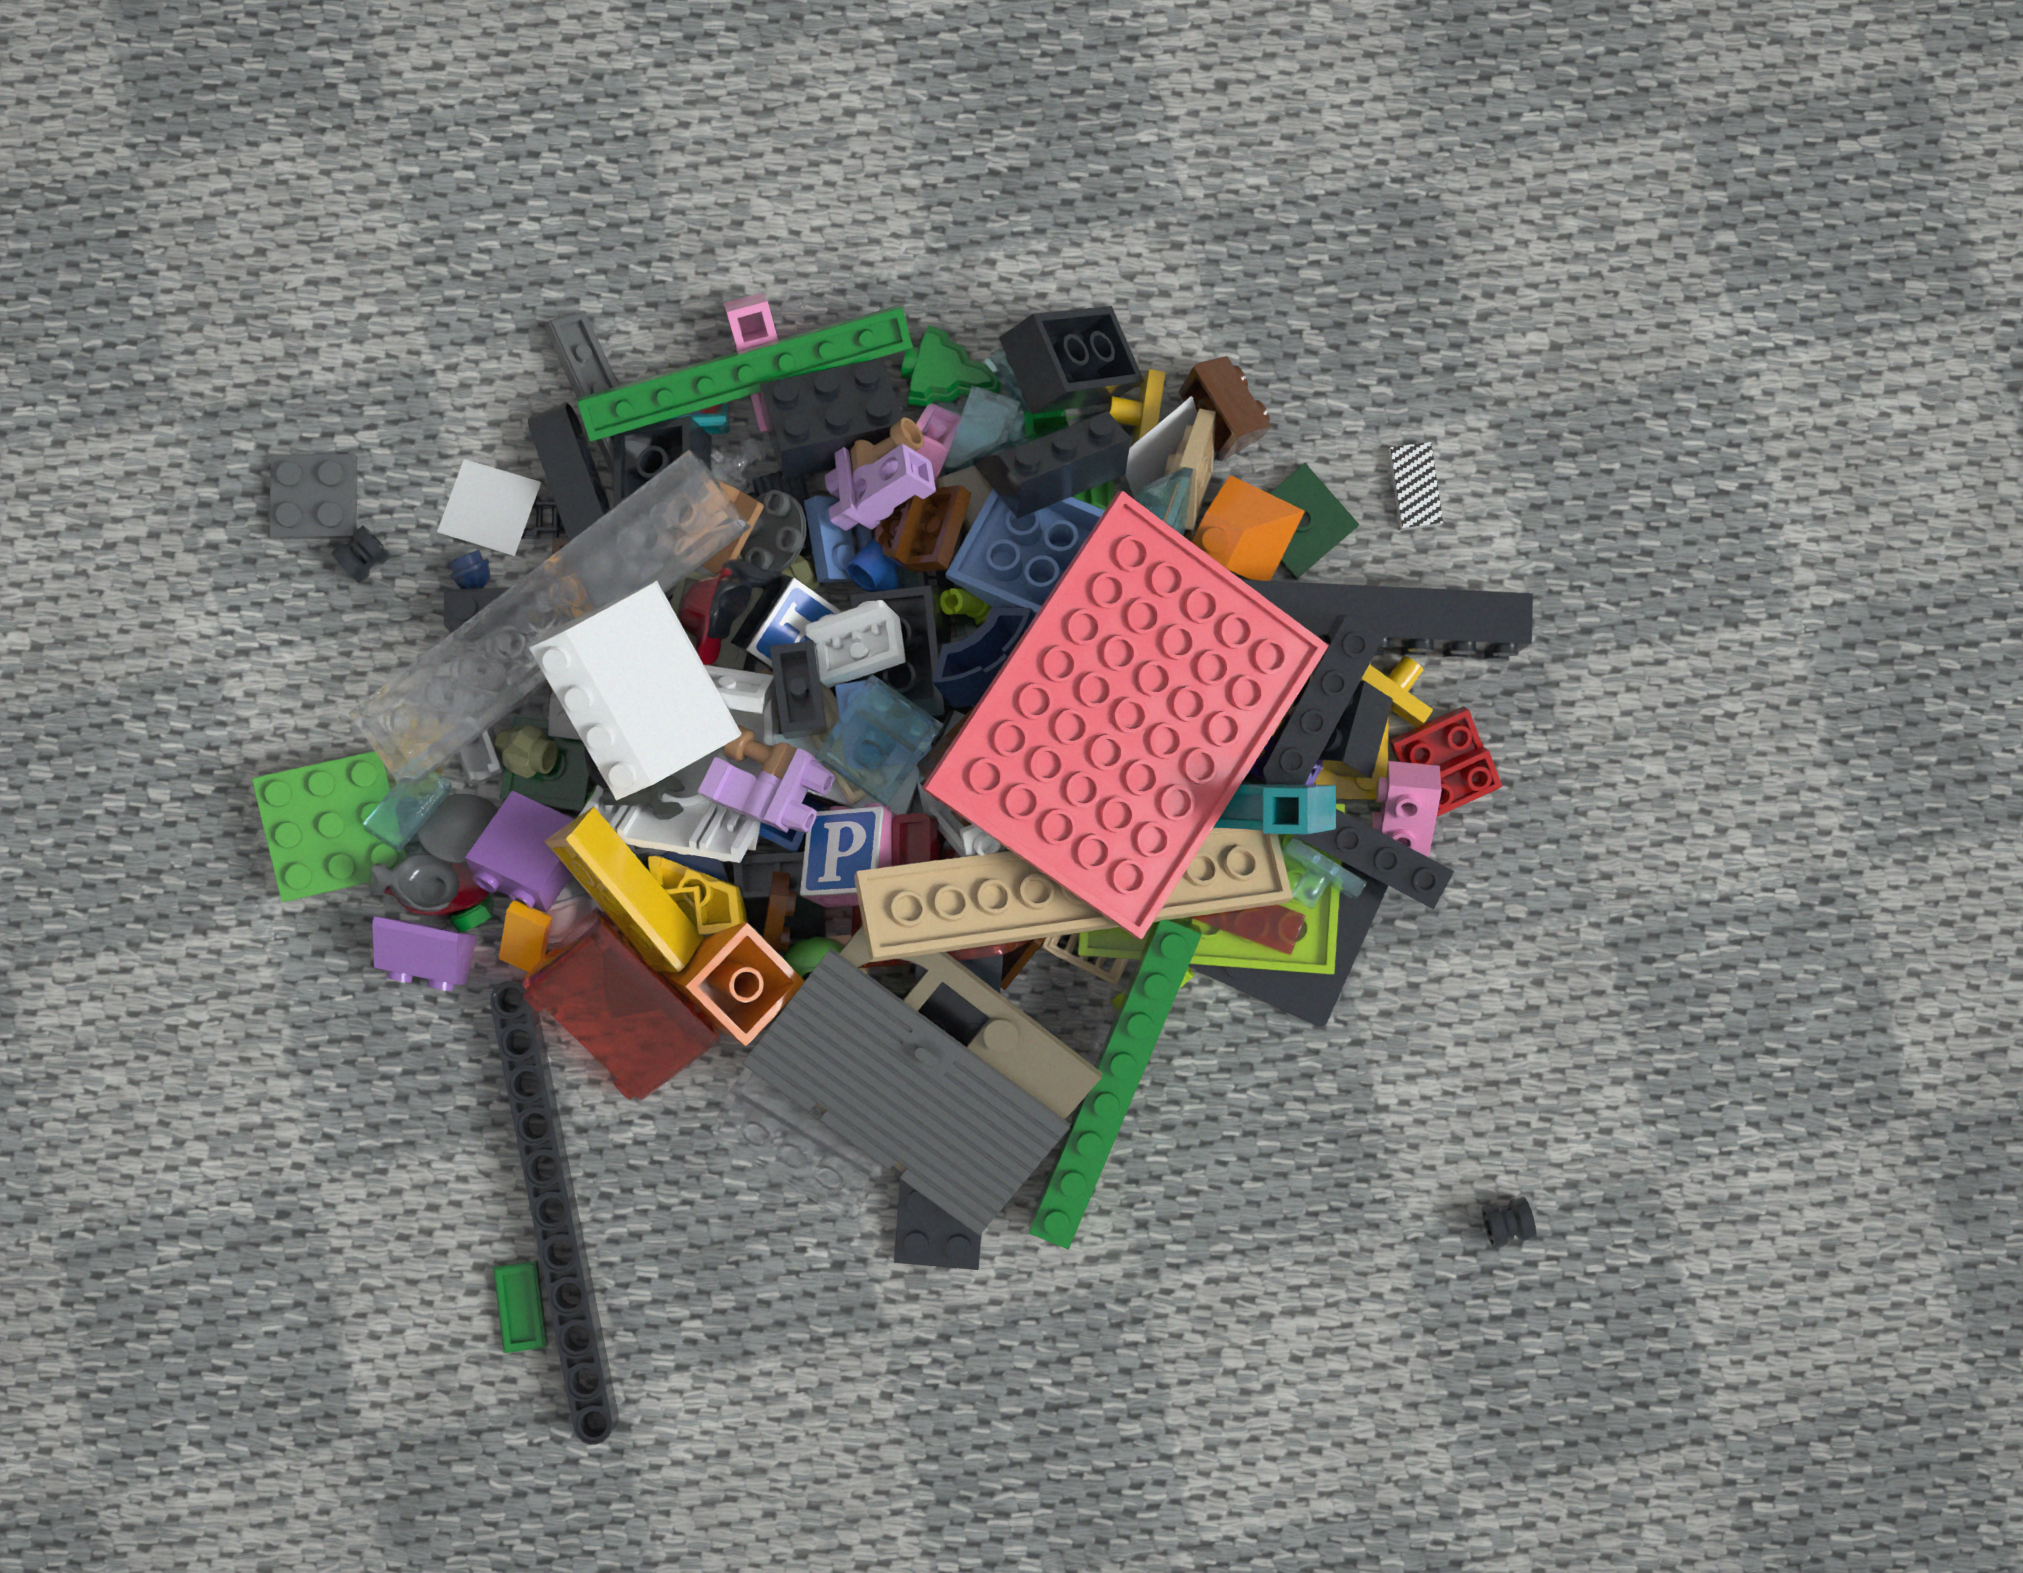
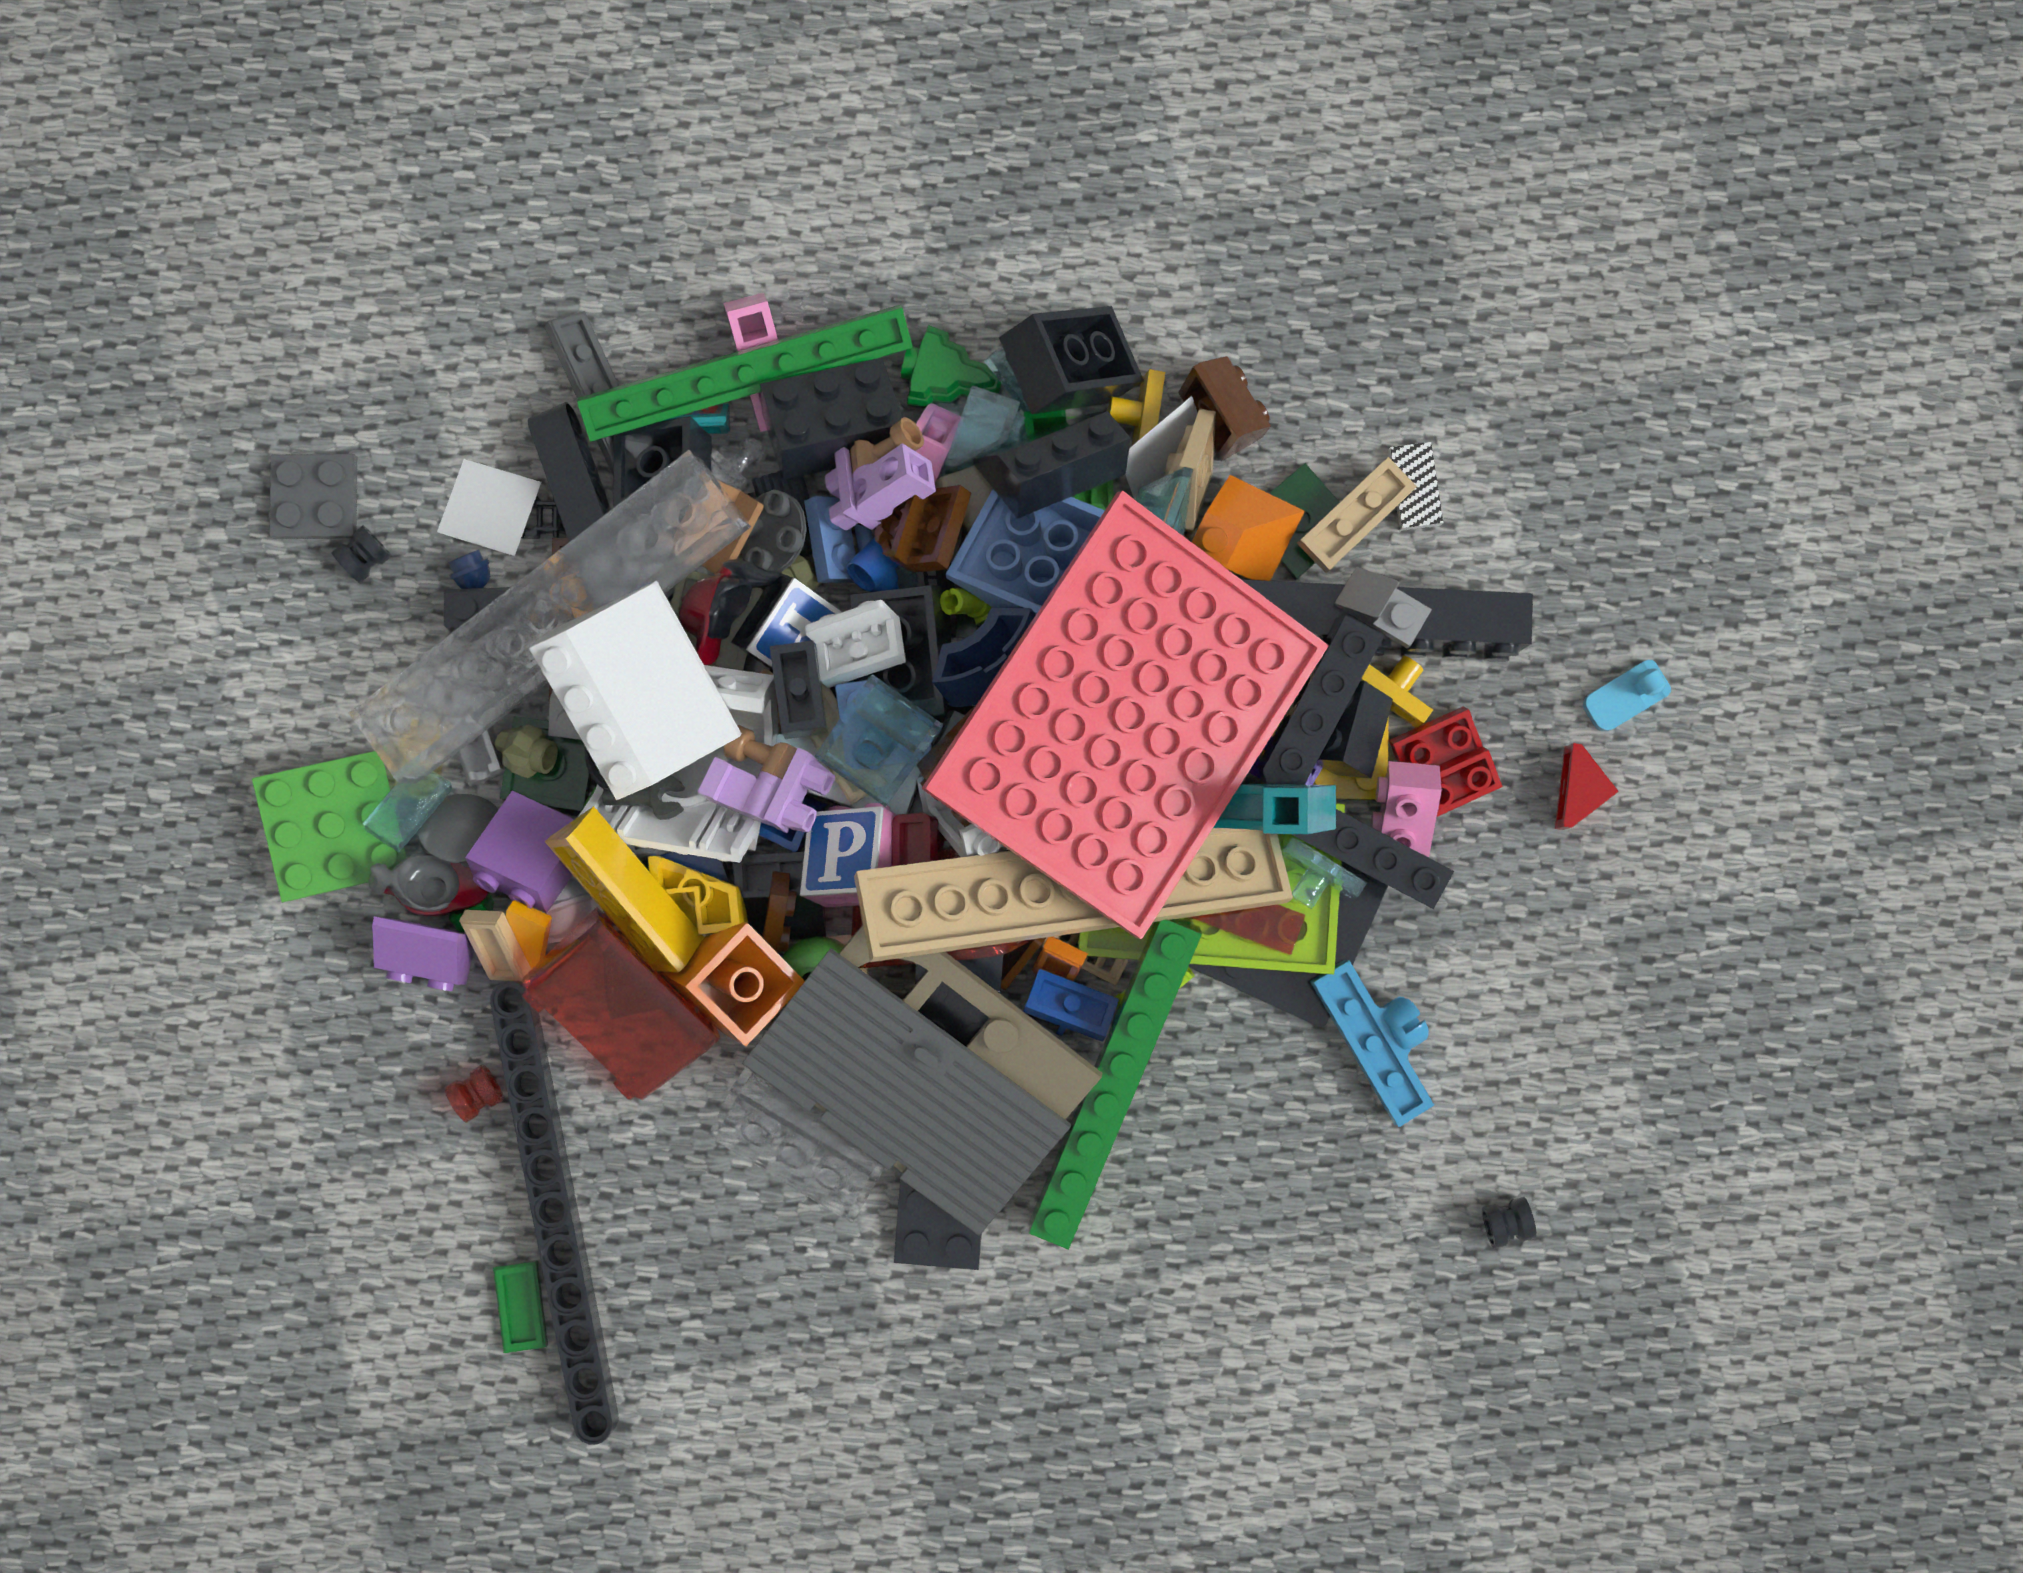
none -> clear red wheel [445,1064,504,1123]
none -> tan tile [459,910,532,981]
none -> blue panel [1023,969,1119,1042]
none -> orange tile [1032,936,1088,981]
none -> tan plate [1297,457,1417,573]
none -> dark azure plate [1310,959,1434,1127]
none -> light grey slope [1333,567,1432,648]
none -> red slope [1555,743,1619,830]
none -> medium azure piece [1583,660,1671,731]

